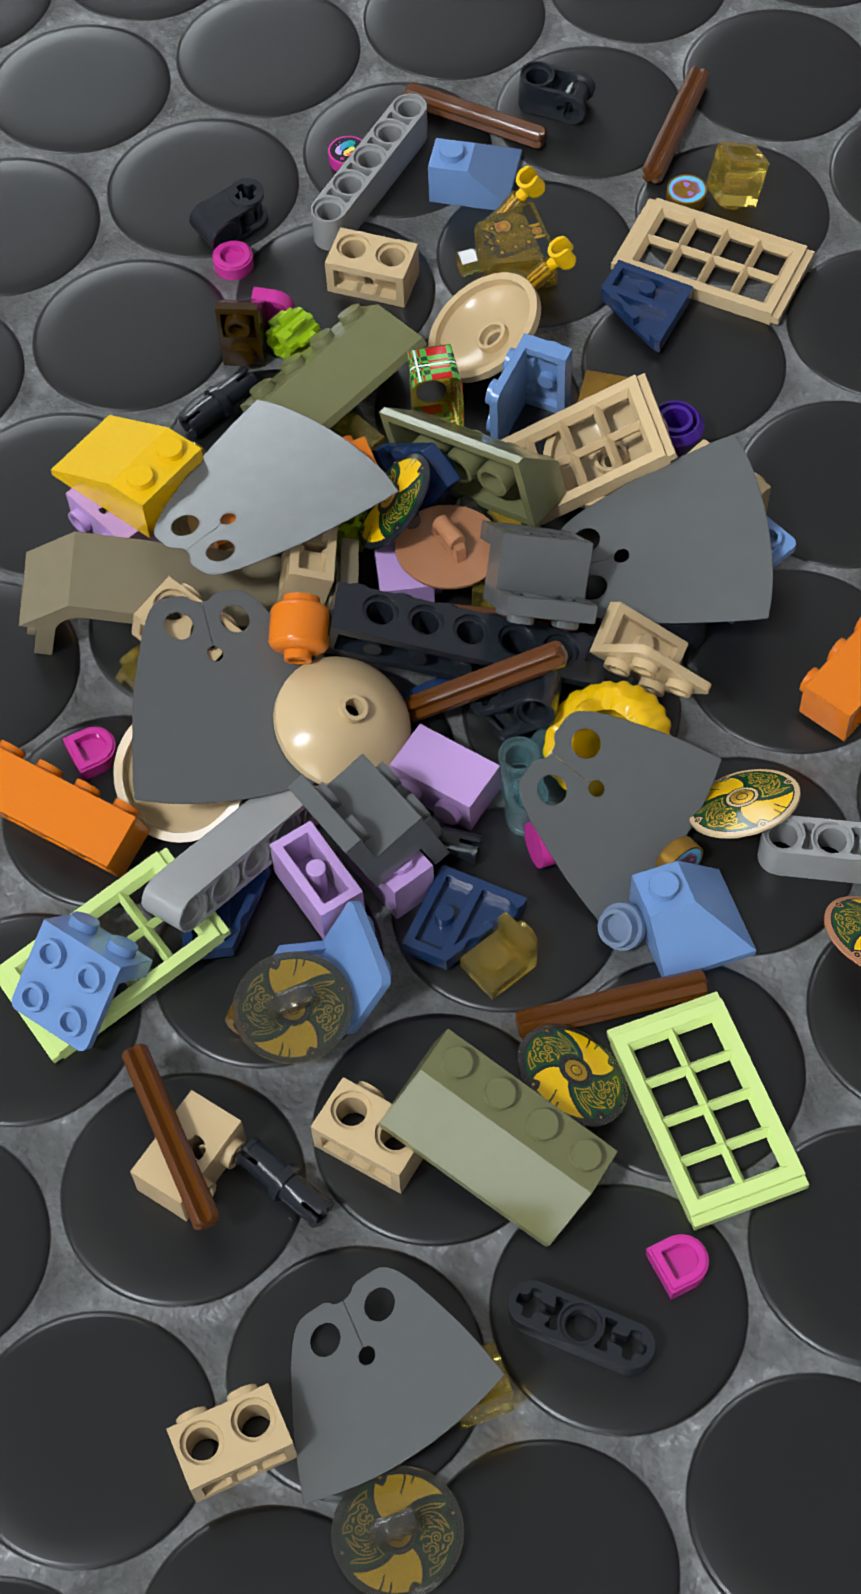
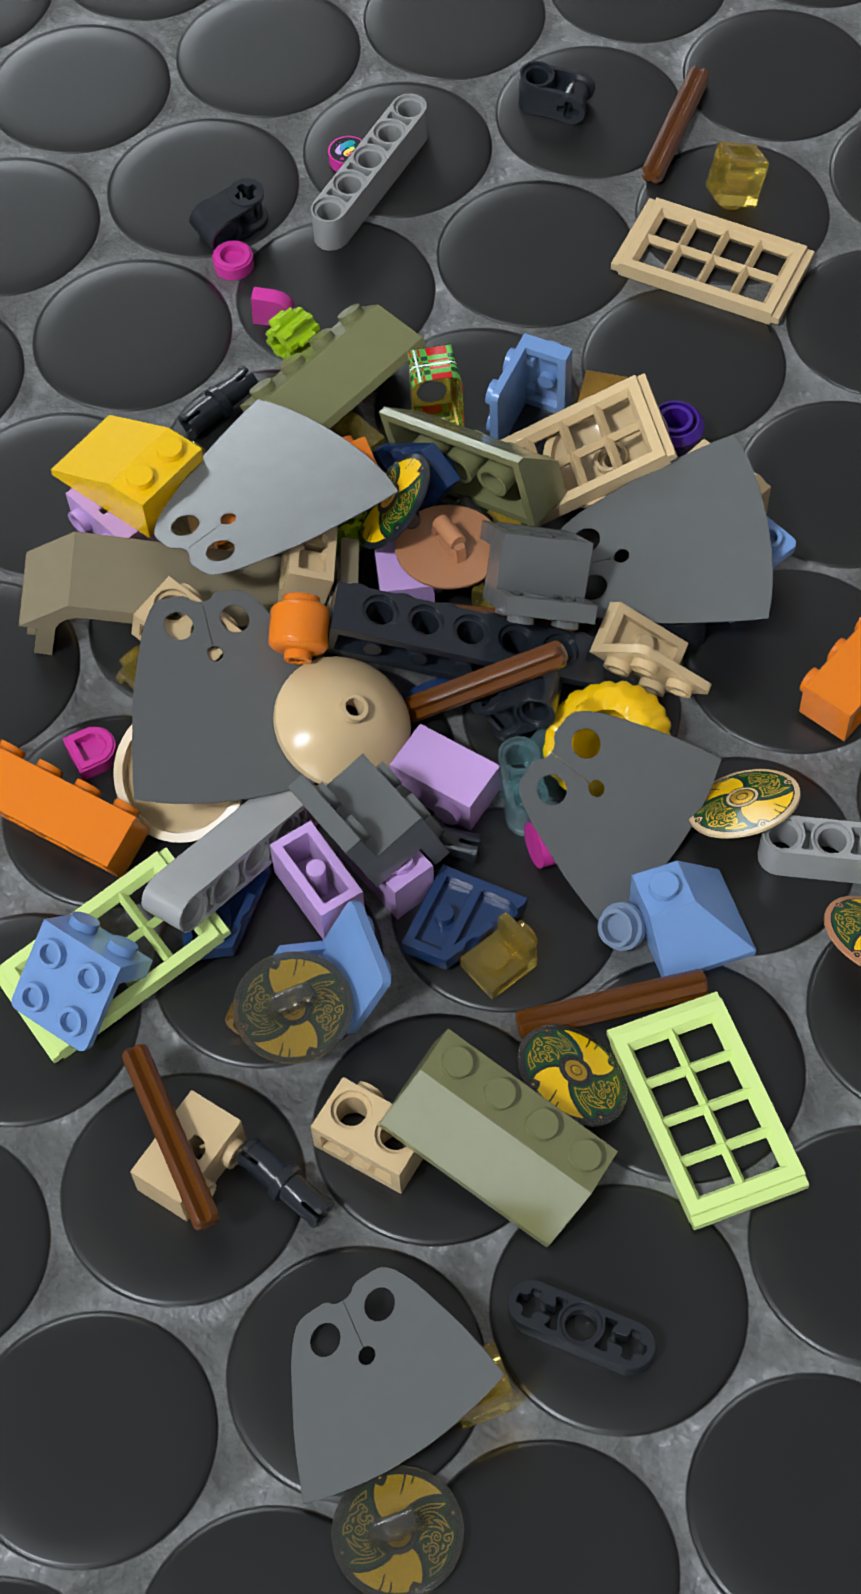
tan brick [166,1383,297,1503] -> none
dark brown slope [215,299,270,367] -> none
tan brick [325,227,419,308] -> none
reddish brown axle [404,82,547,149] -> none
medium blue slope [428,138,522,211] -> none
tan dish [428,272,541,383] -> none
torso [456,166,576,290] -> none
dark blue wing [600,260,694,352] -> none
dark pink tile [646,1234,709,1300] -> none
pearl gold tile [656,836,703,867] -> none
tile [666,174,707,211] -> none

